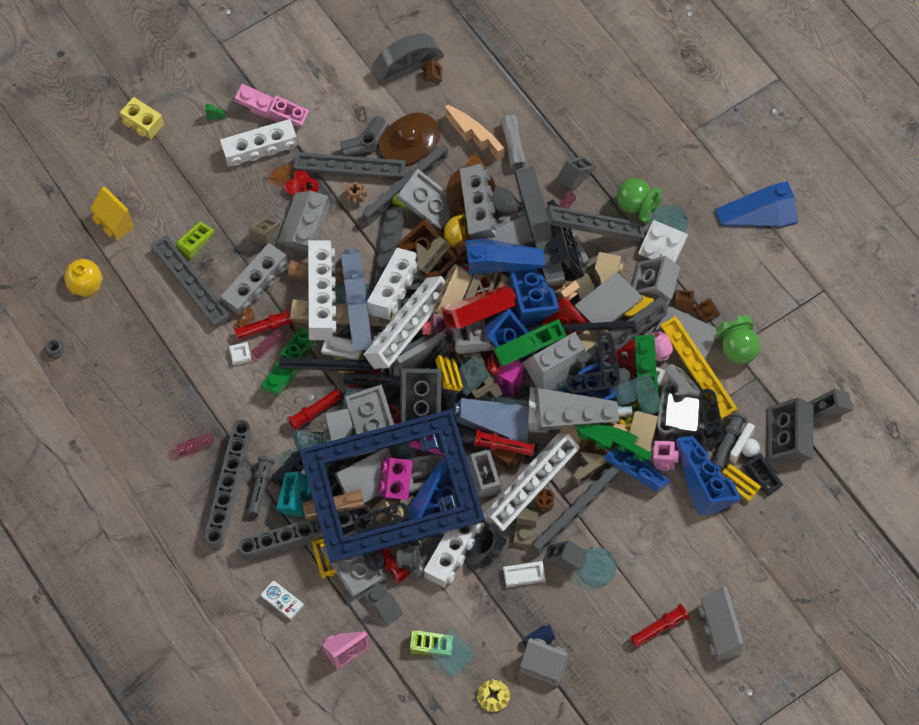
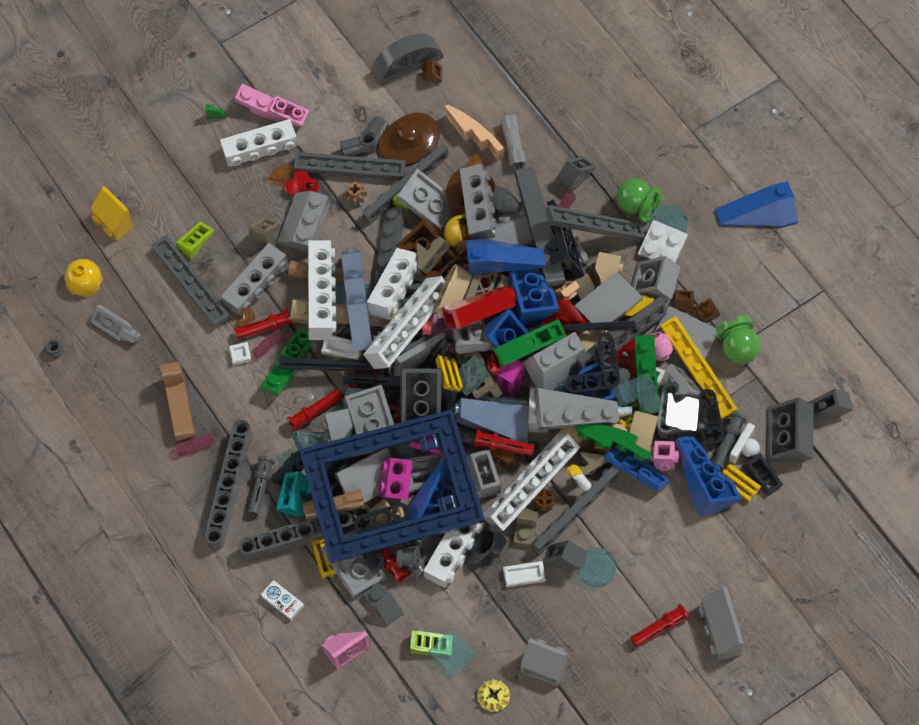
light yellow brick [120,97,164,140] -> none
dark blue cone [525,624,556,644] -> none
none -> light grey hinge [90,305,141,343]
none -> medium nougat beam [160,361,196,441]
none -> arm [566,464,591,491]

